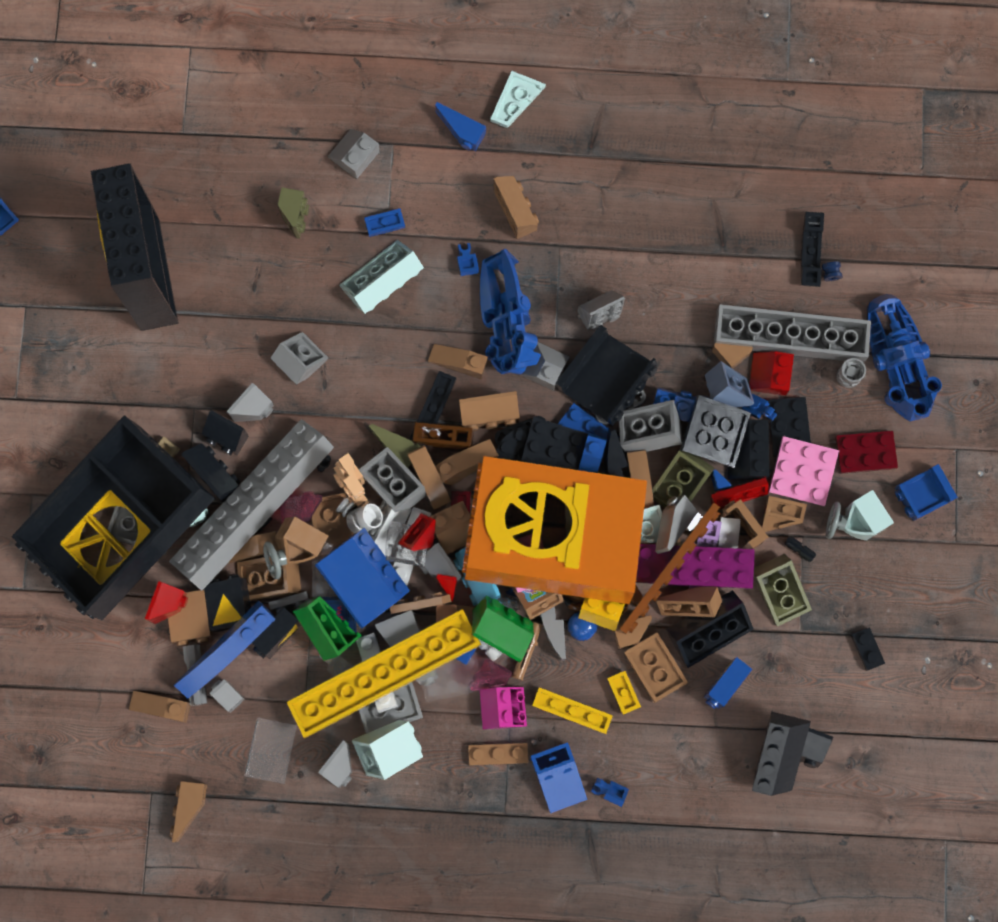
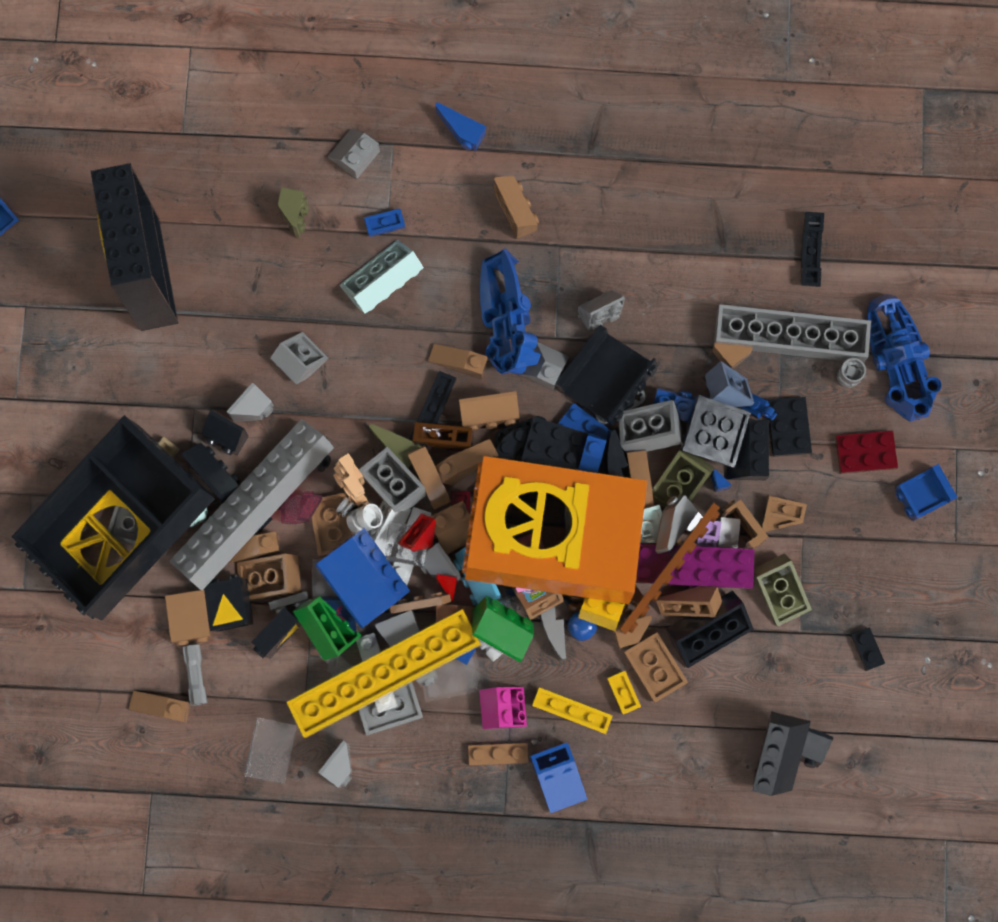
red slope [144,581,188,624] -> none
medium nougat slope [170,781,207,842] -> none
blue slope [174,601,275,699] -> none
light grey slope [210,679,245,713] -> none
medium nougat piece [263,517,328,580] -> none
light aqua slope [352,720,423,780] -> none
blue plate [457,243,479,276] -> none
clear pink slope [469,659,512,691] -> none
light aqua wing [490,71,546,128] -> none
medium nougat pin [511,621,543,681] -> none
blue plate [591,778,629,807] -> none
blue brick [704,657,752,709] -> none
red plate [711,477,768,509] -> none
red slope [749,351,794,396] -> none
bright pink plate [768,436,839,506] -> none
black piece [784,536,816,562] -> none
dark blue wheel [822,261,843,282] -> none
light aqua piece [826,490,894,541] -> none

